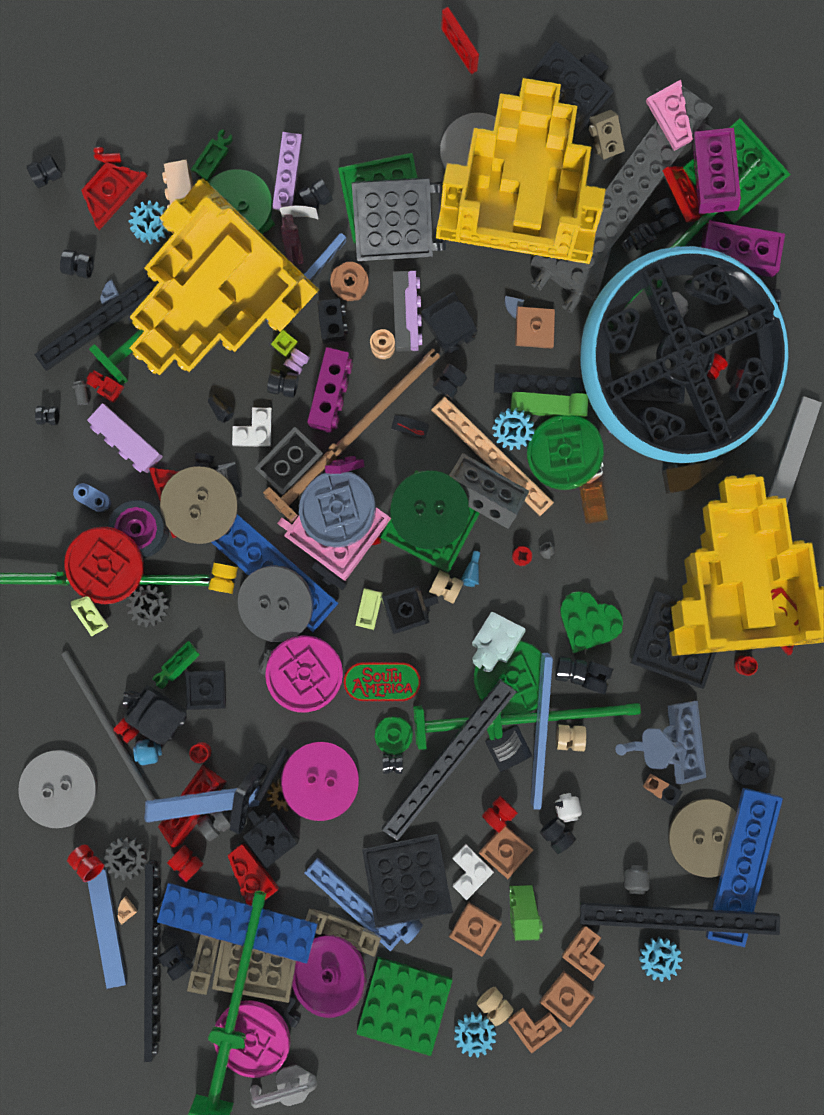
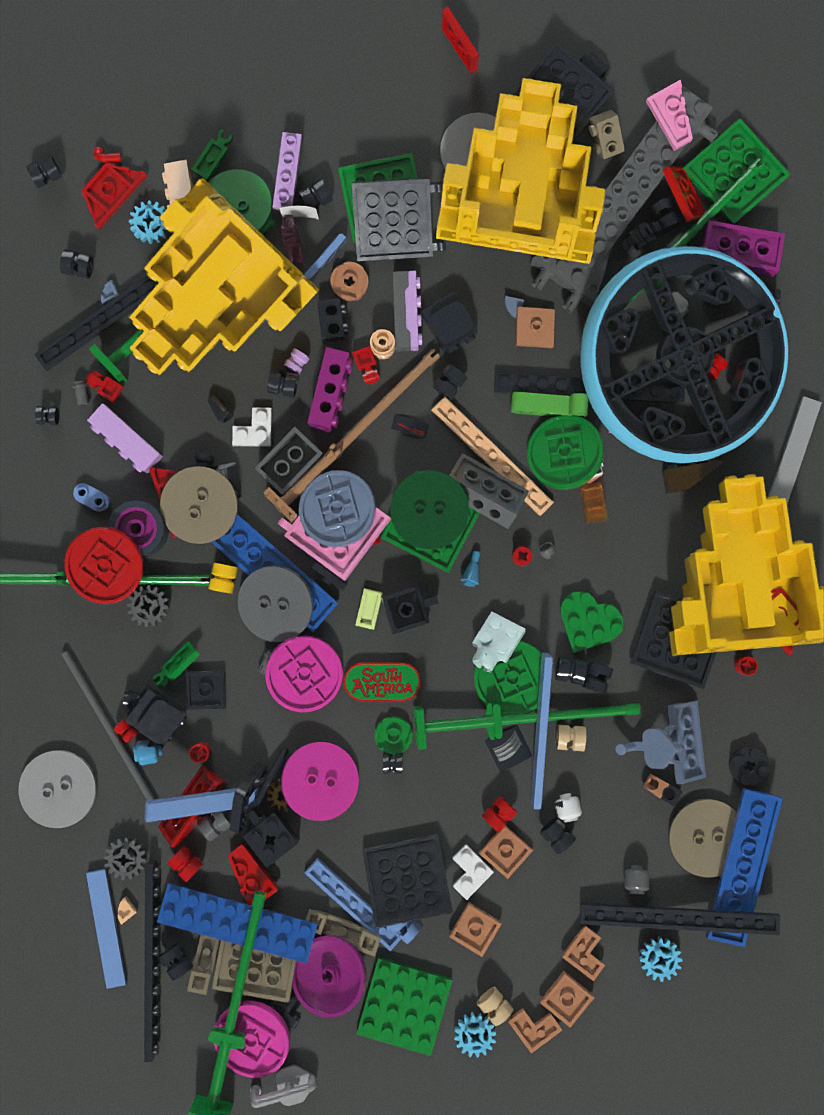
red wheel [67,844,104,882] -> none
yellowish green slope [71,596,109,636] -> none
lime plate [271,330,298,357] -> none
magenta plate [325,456,365,474] -> none
black plate [382,678,517,841] -> none
tan wheel [429,570,464,603] -> none
medium azure gear [492,408,535,450] -> none
bright green wedge [509,885,543,940] -> none
magenta brick [693,128,741,214] -> none
none -> red plate [352,346,380,385]

